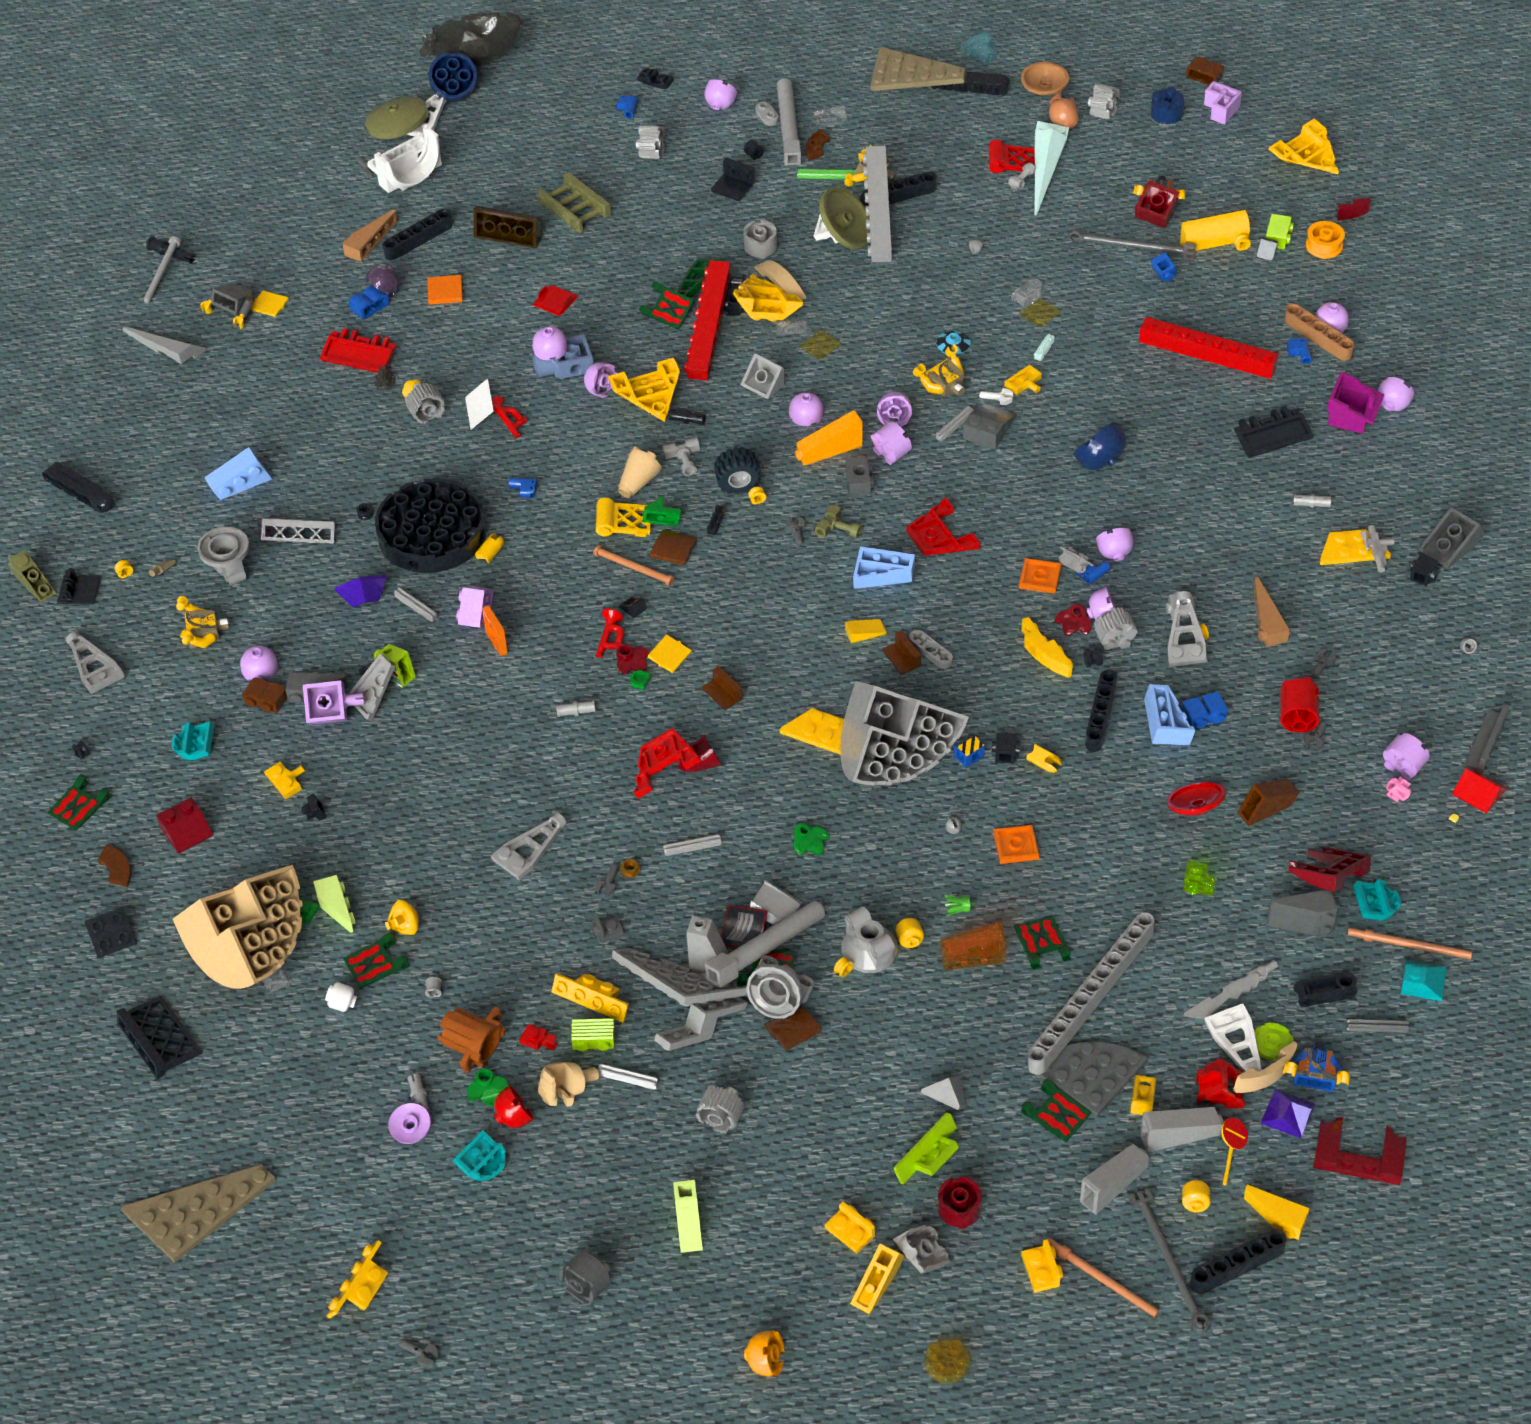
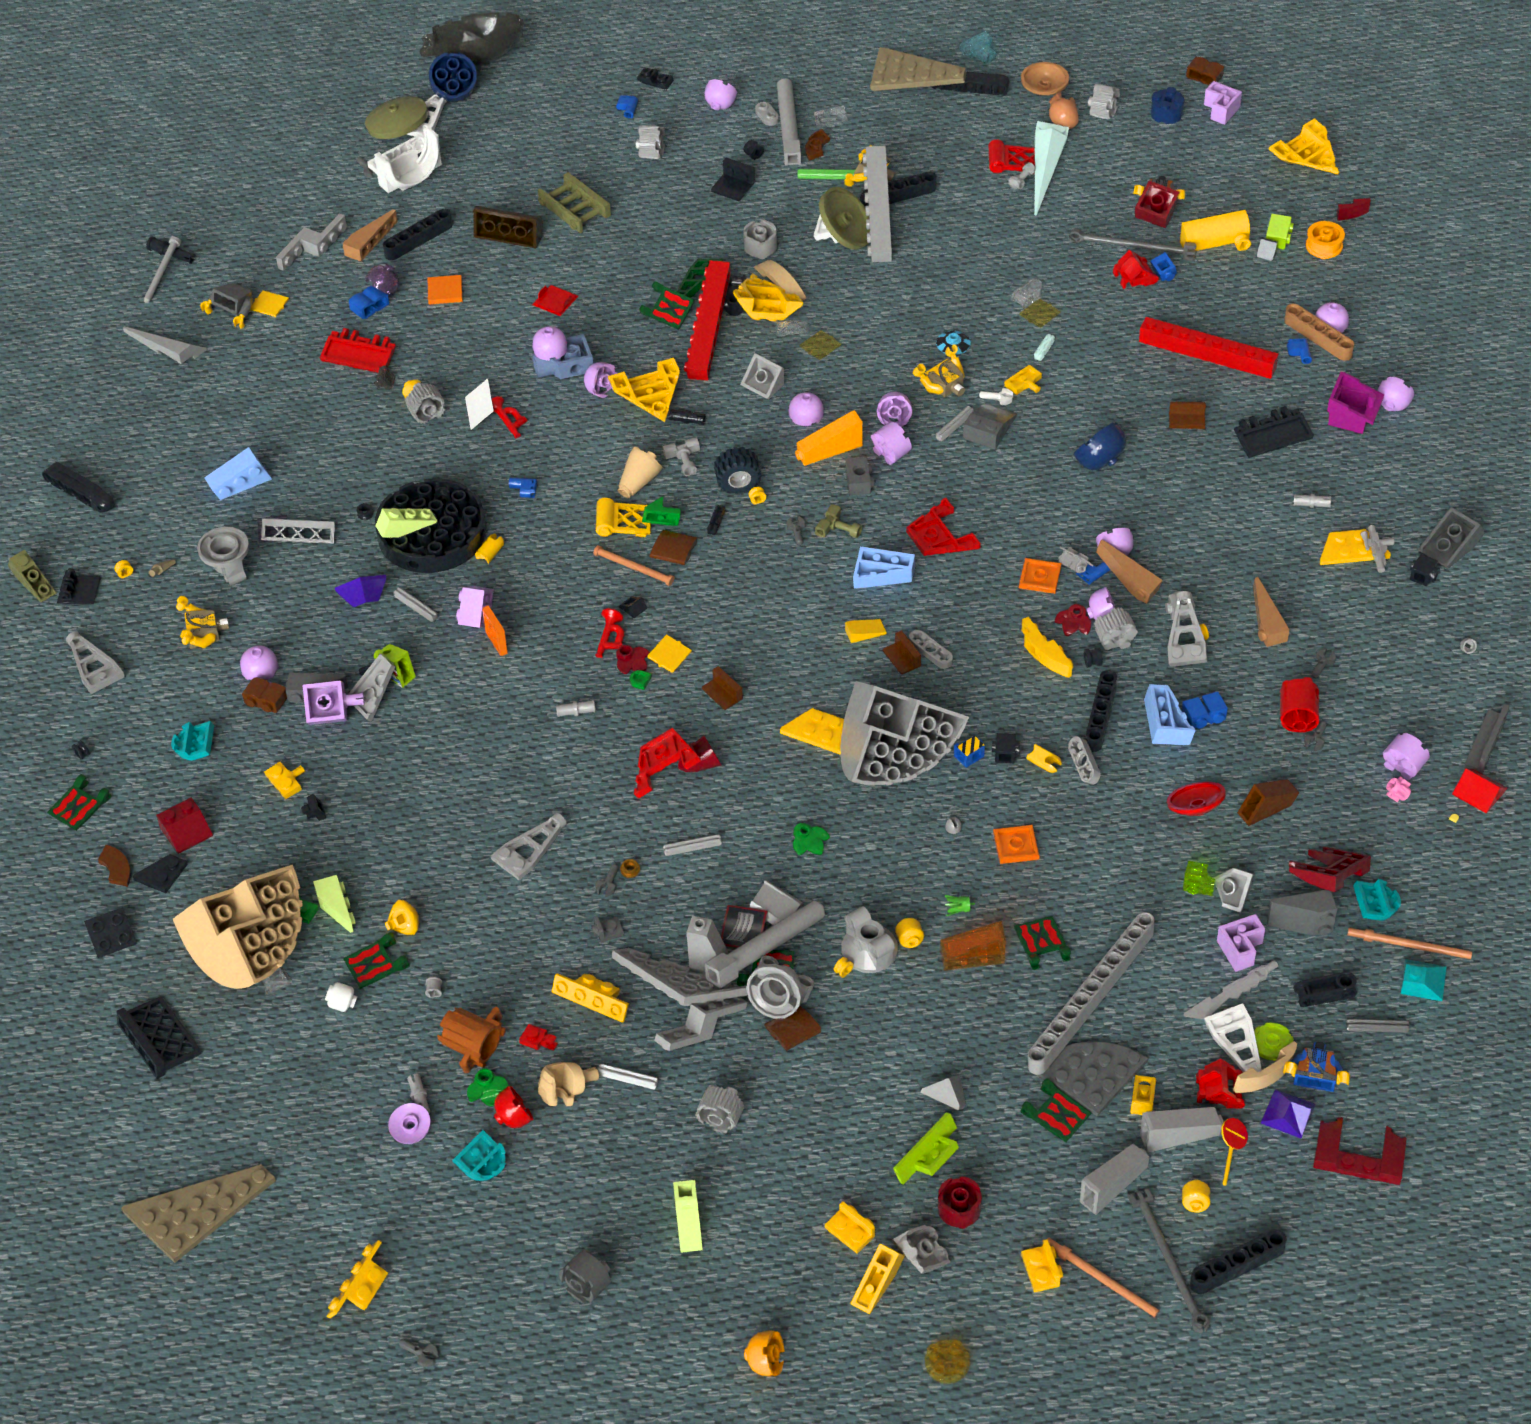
lime brick [571,1018,615,1052] -> none
light grey hinge [969,240,983,254] -> none
yellow slope [1244,1185,1310,1240] -> none
none -> black wing [133,854,188,893]
none -> light grey bracket [276,214,347,271]
none -> yellowish green slope [376,508,437,537]
none -> light grey beam [1068,736,1100,785]
none -> medium nougat slope [1096,539,1163,604]
none -> red piece [1113,249,1159,289]
none -> reddish brown panel [1169,402,1206,429]
none -> light grey slope [1213,868,1253,913]
none -> lavender brick [1217,914,1265,972]

